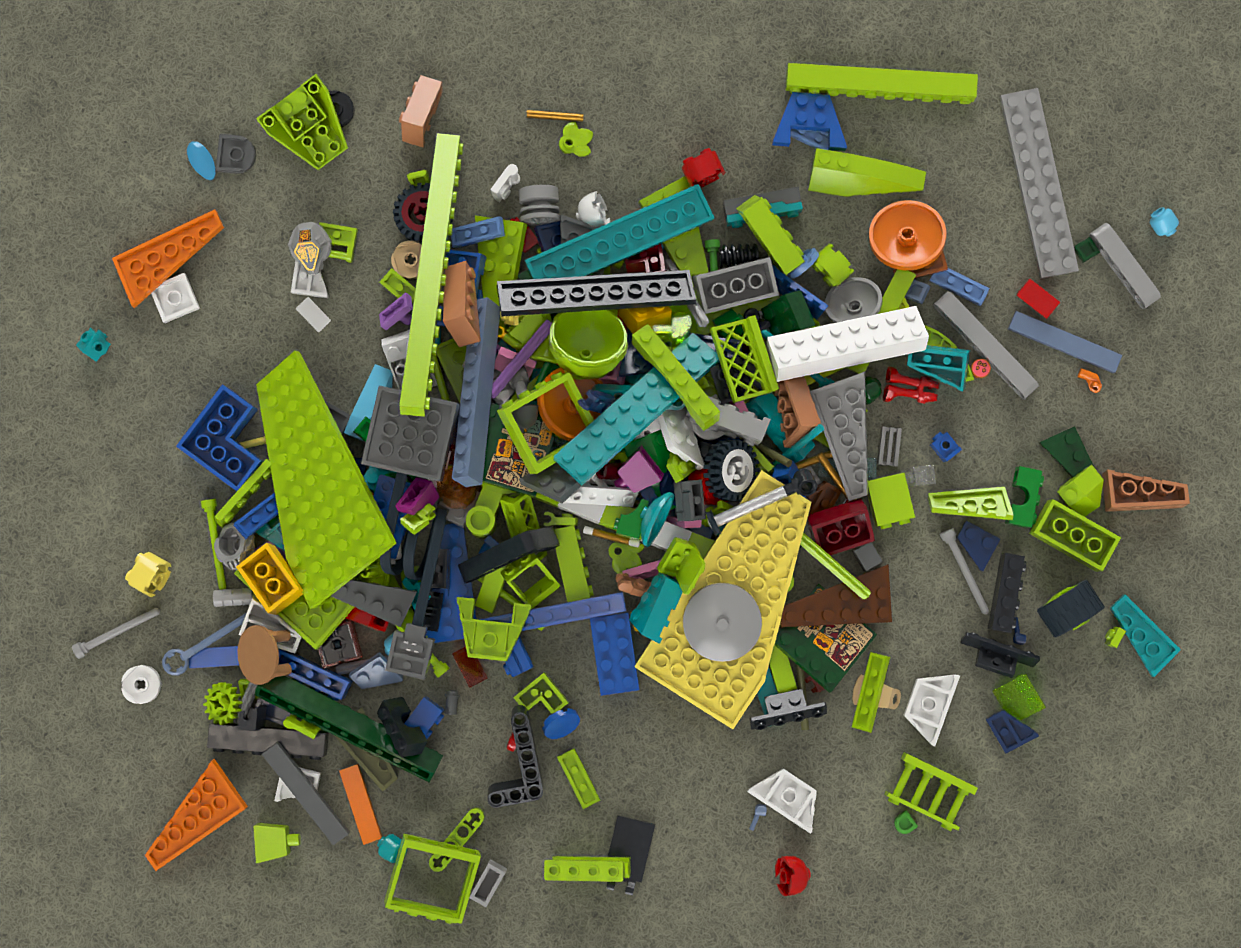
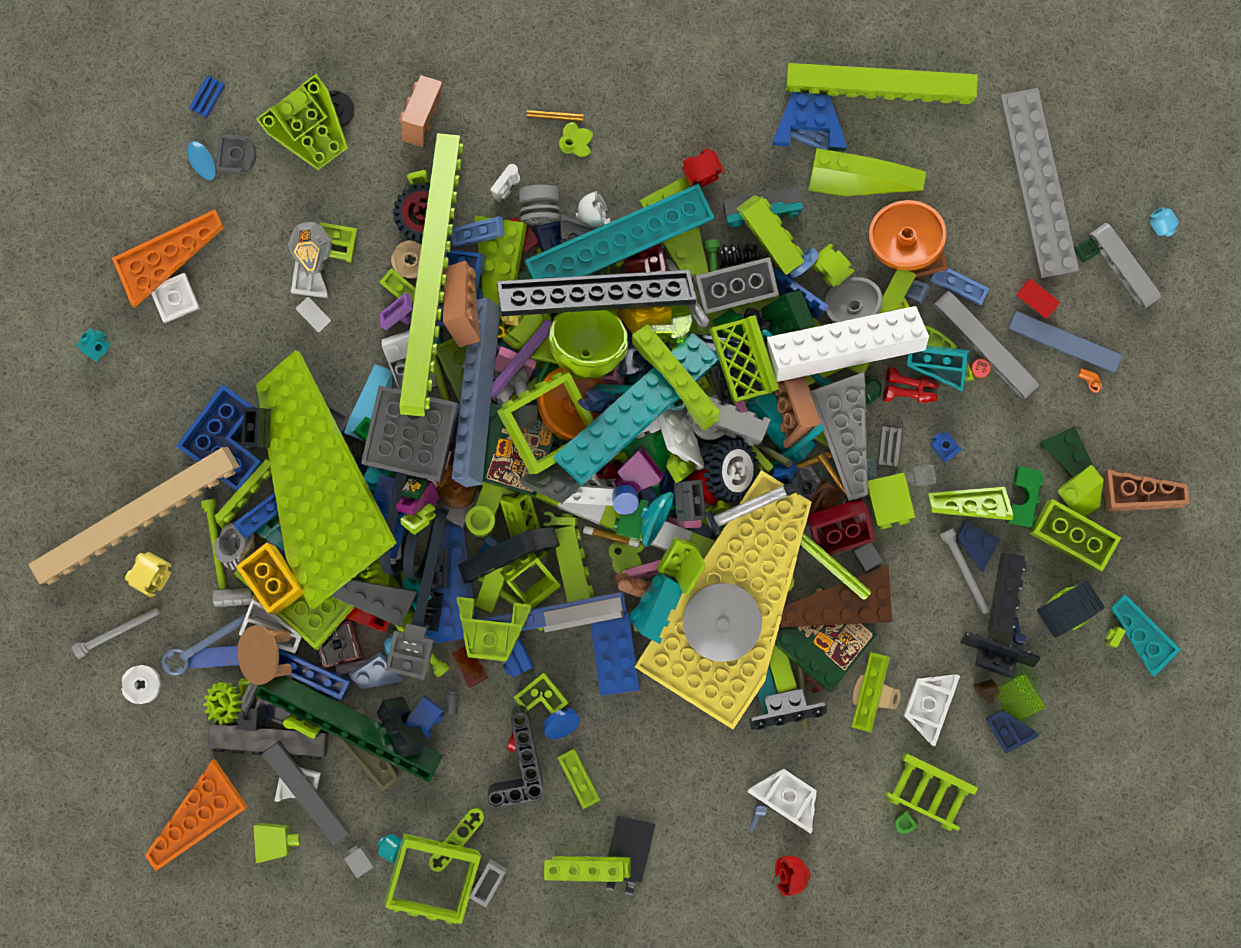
orange tile [339,764,382,845] -> none
none -> tan brick [28,447,240,585]
none -> blue tile [189,75,225,118]
none -> black brick [242,407,271,448]
none -> light grey brick [344,845,376,878]
none -> dark green tile [400,477,428,499]
none -> light grey fence [544,597,624,632]
none -> piece [612,485,639,515]
none -> dark brown tile [974,679,999,704]

